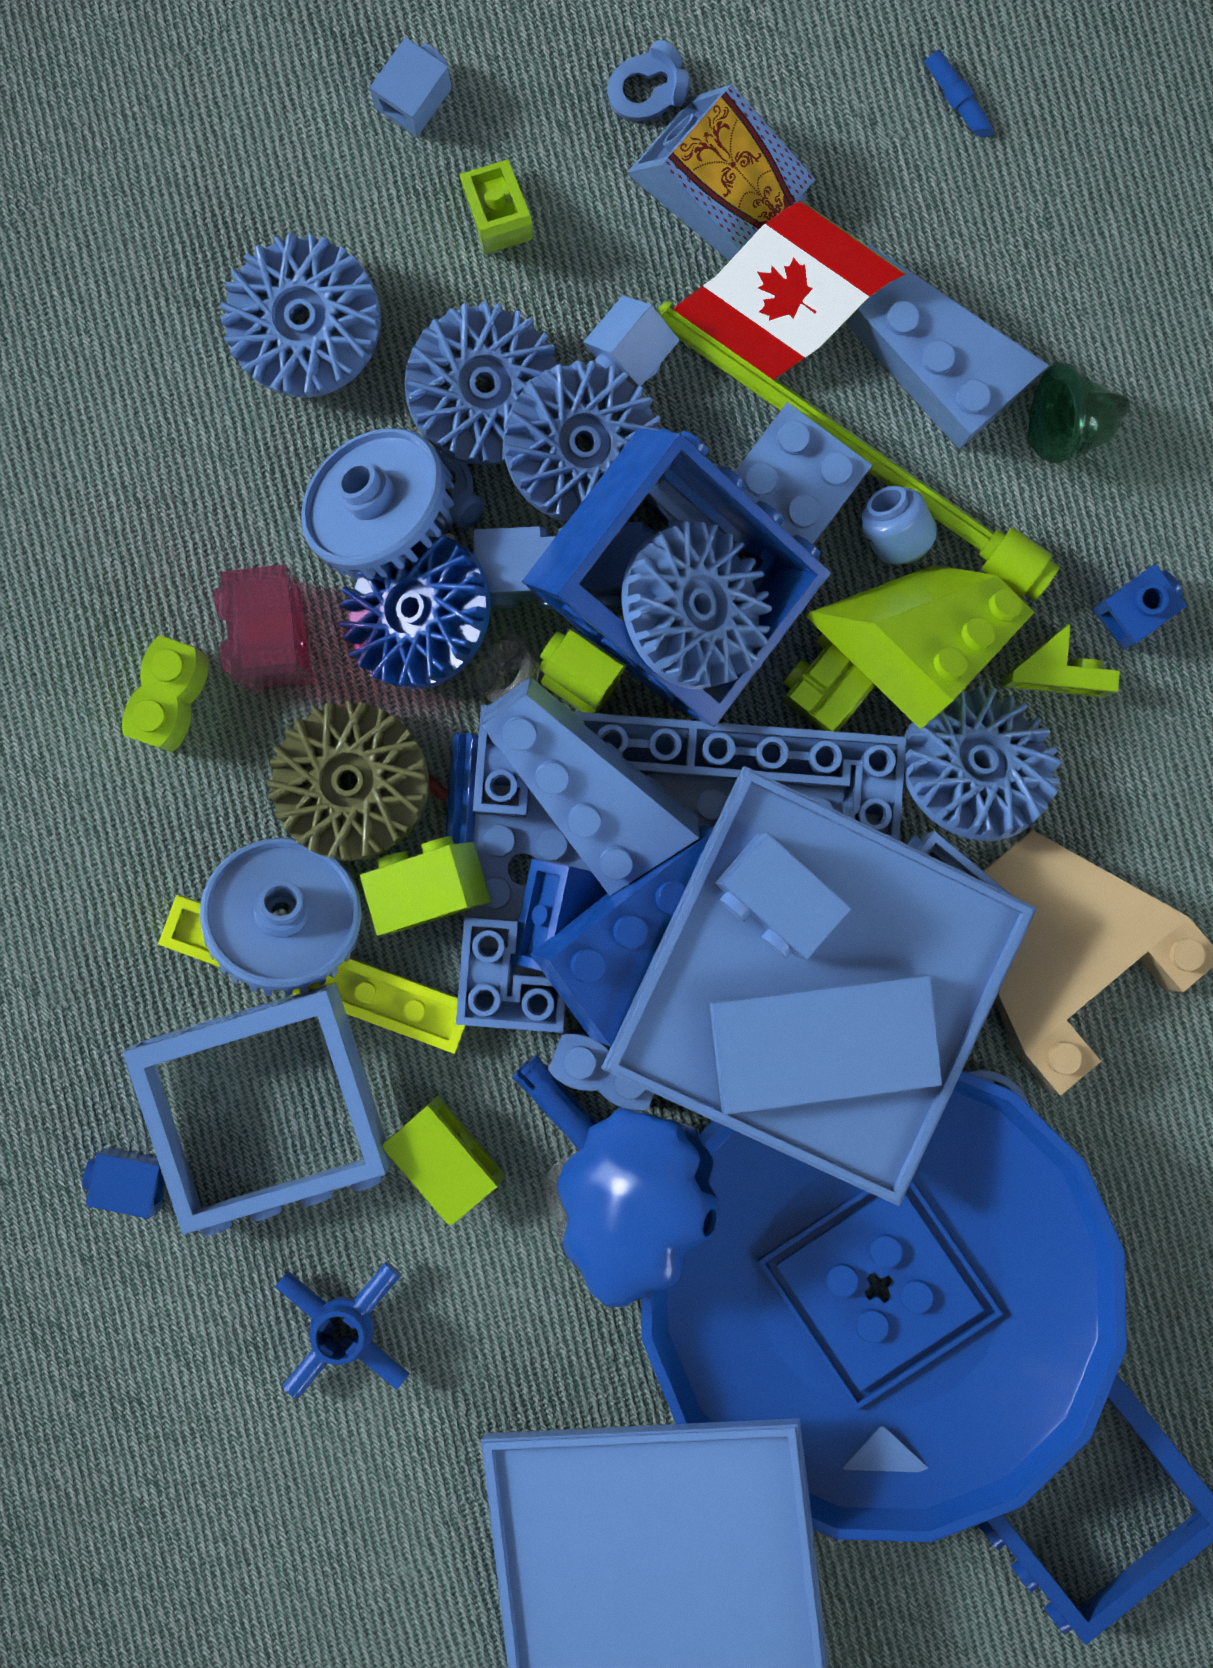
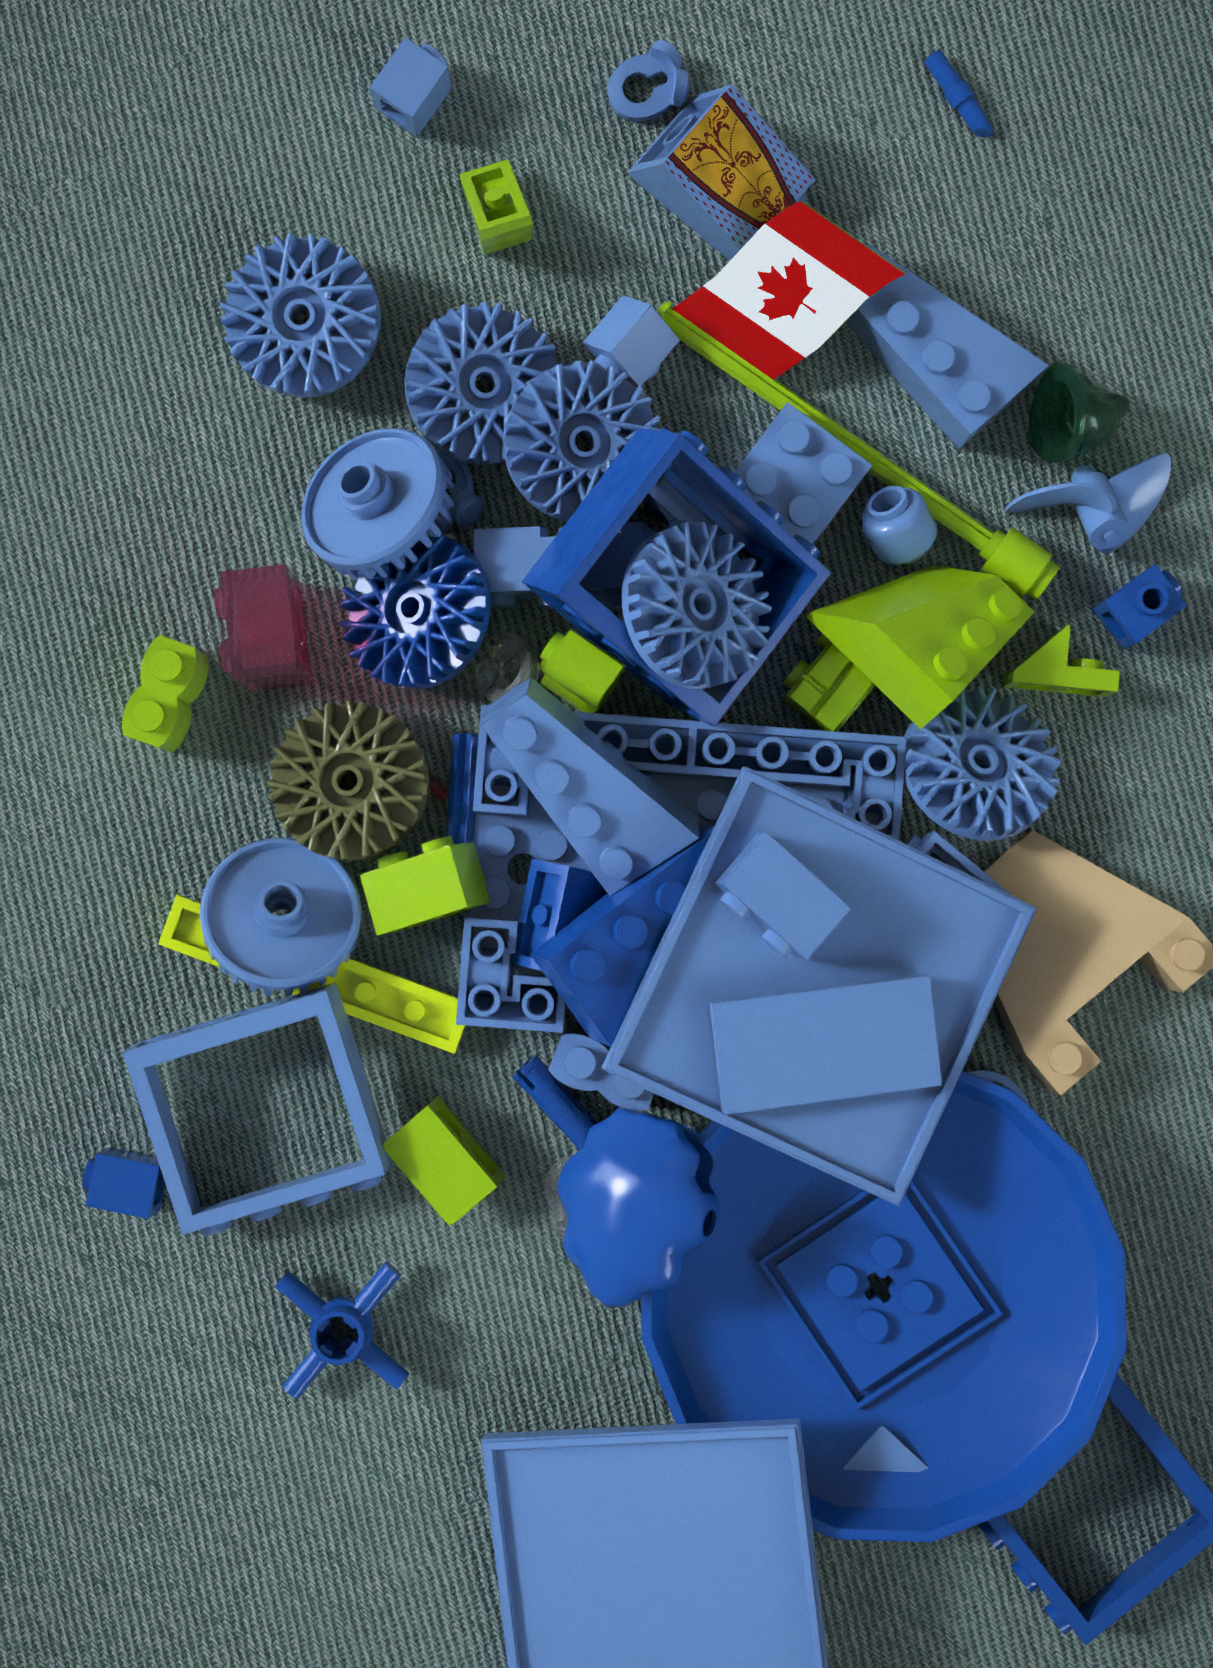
none -> medium blue piece [1005,453,1171,554]

